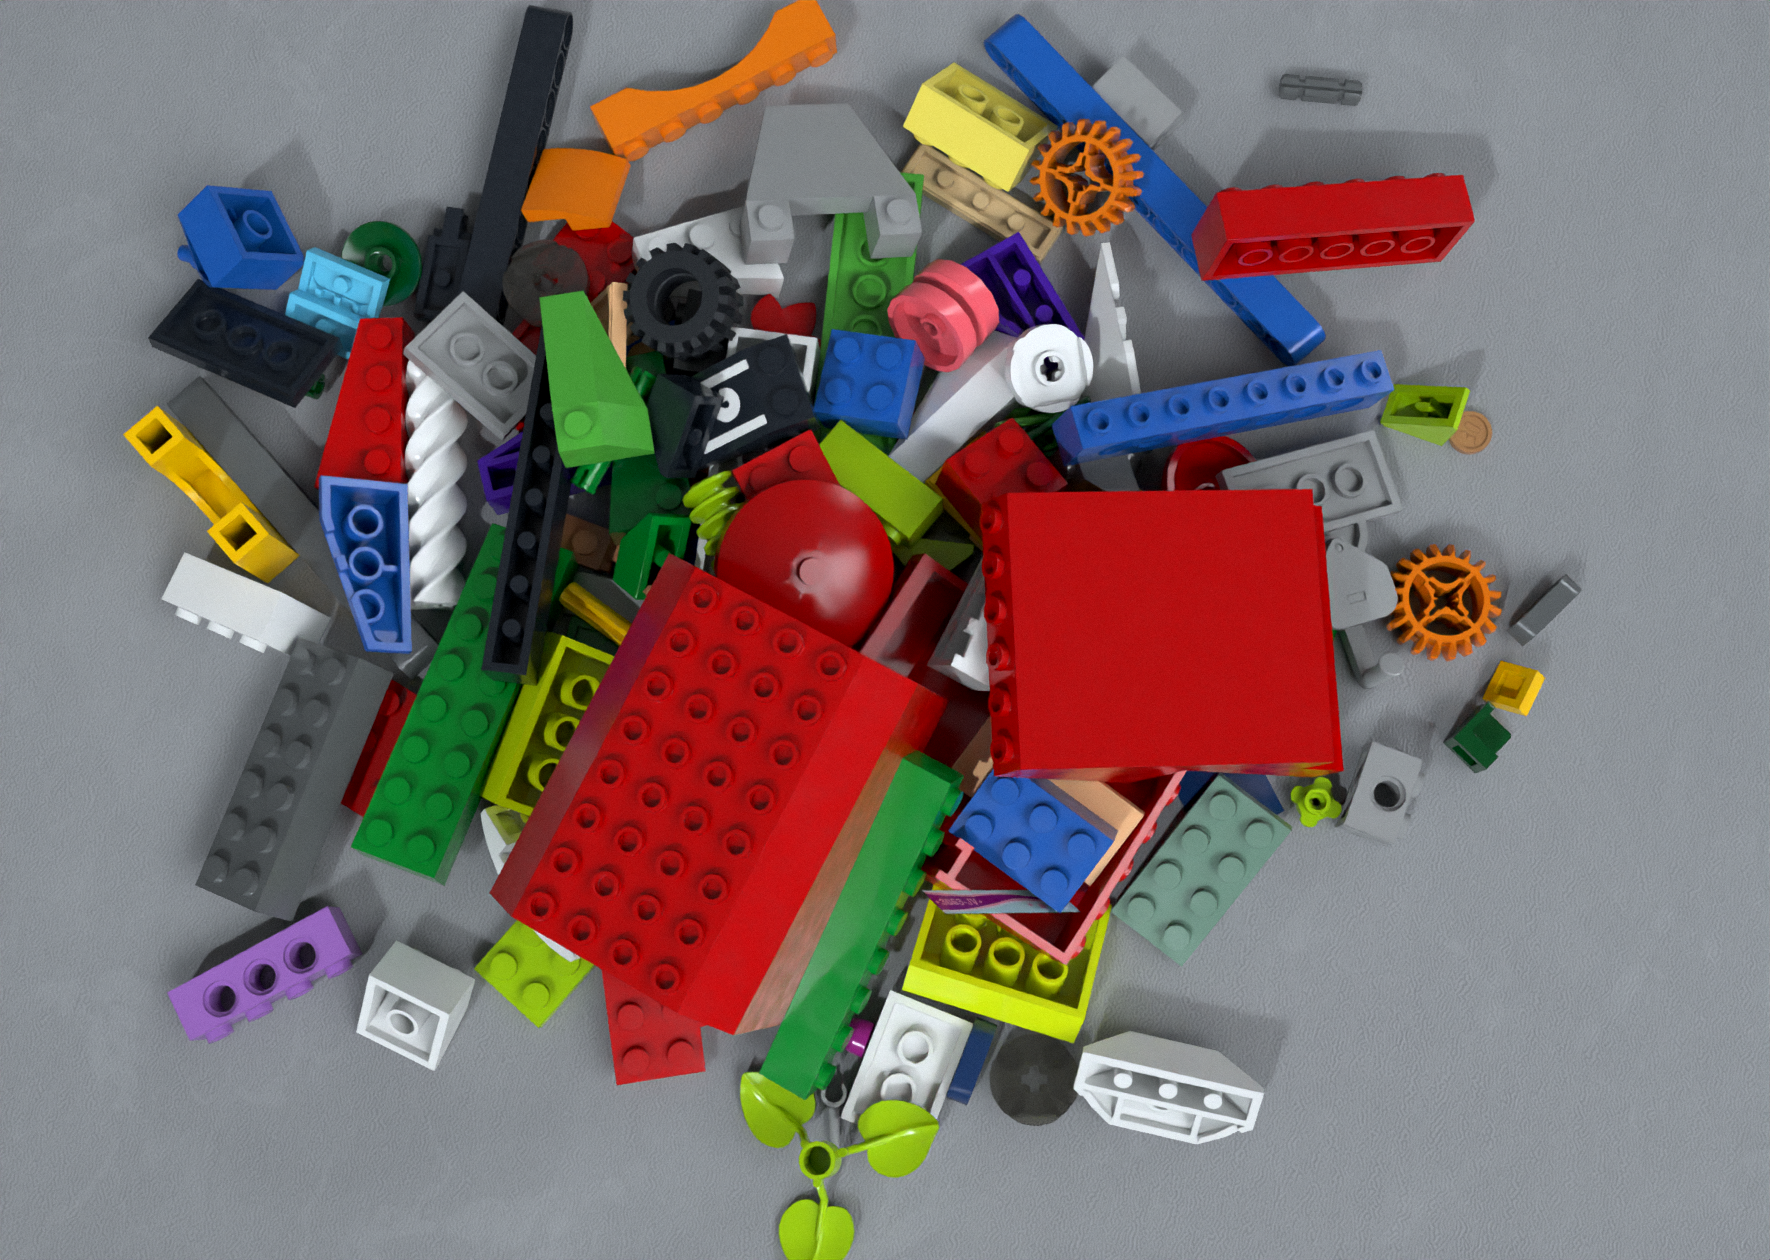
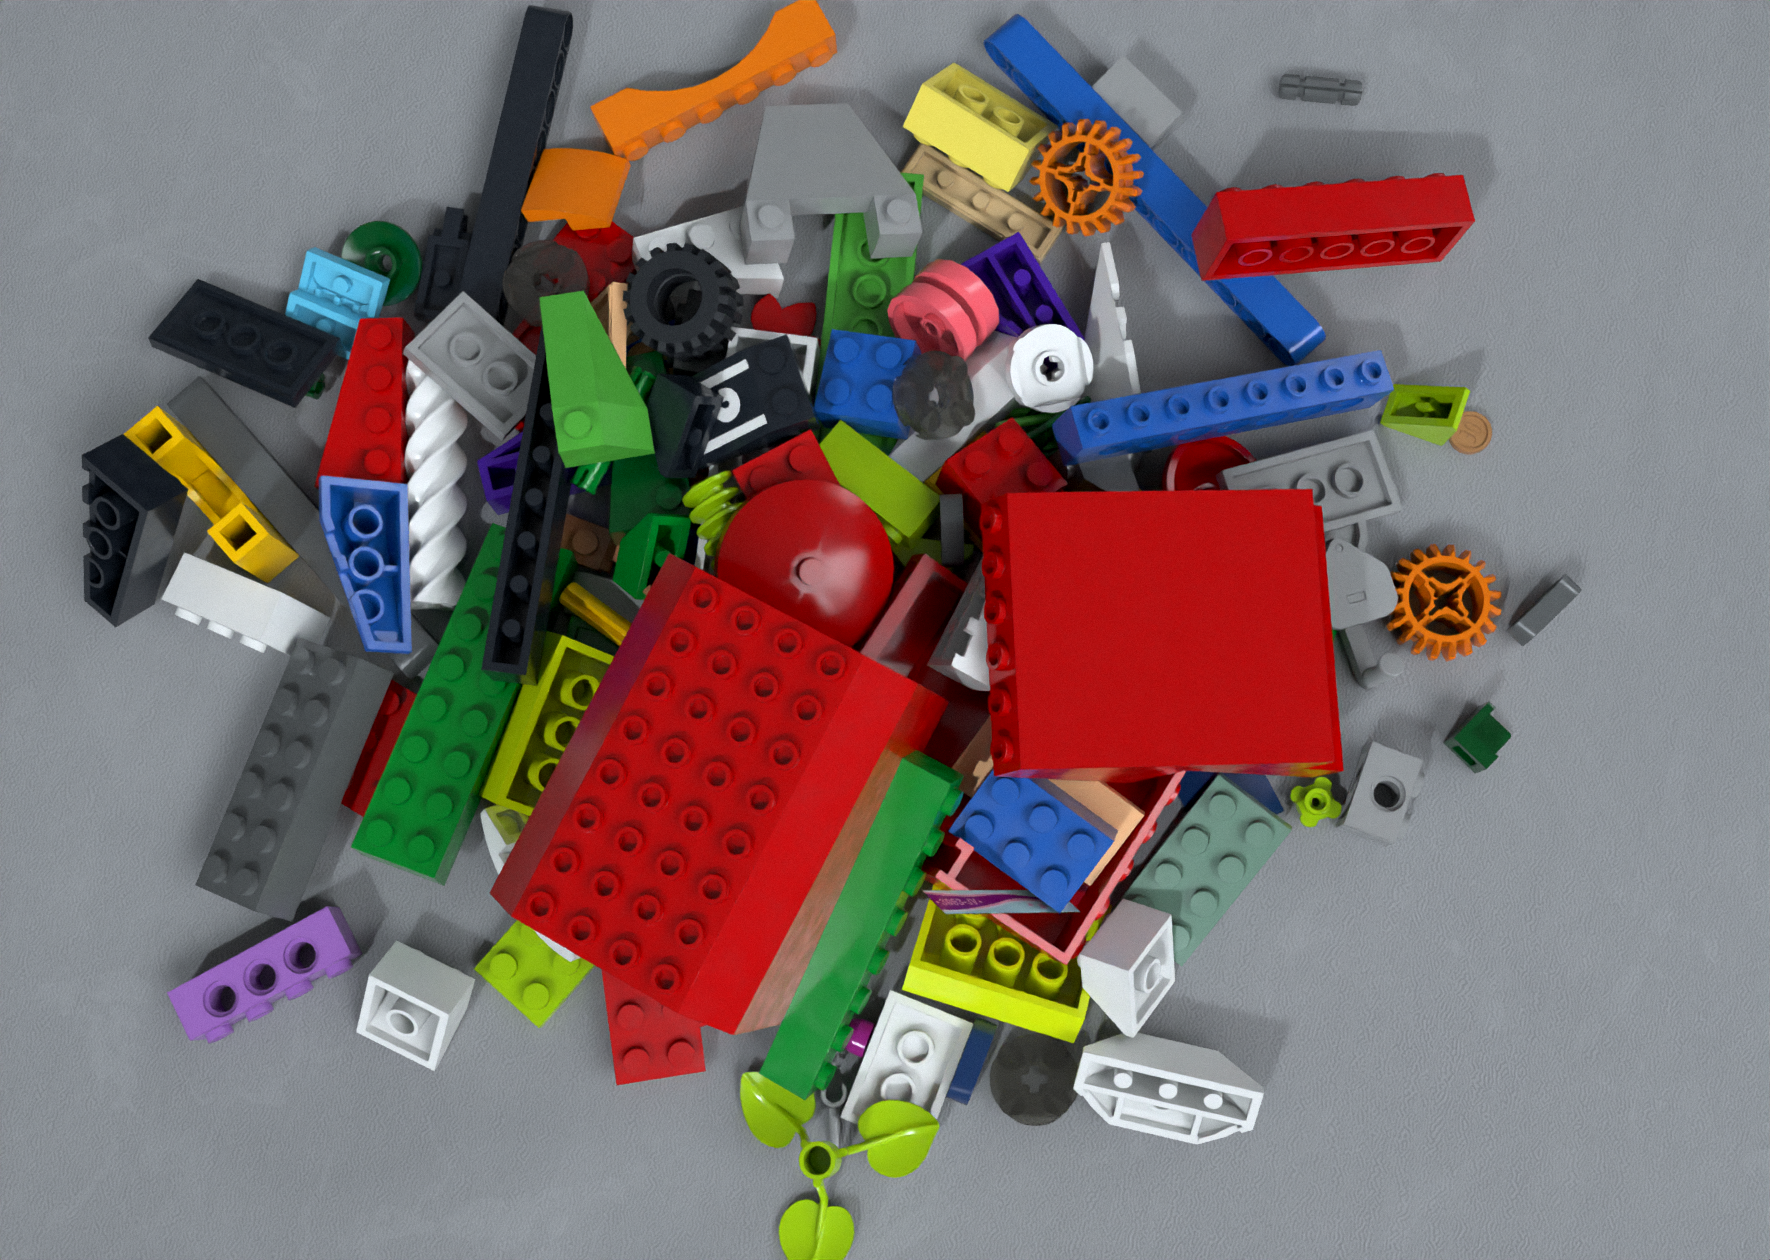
blue piece [177,185,305,290] -> none
yellow plate [1482,661,1545,716] -> none
none -> black wedge [82,434,188,628]
none -> clear smoke plate [893,351,975,441]
none -> dark grey beam [939,493,964,568]
none -> white slope [1077,899,1175,1038]

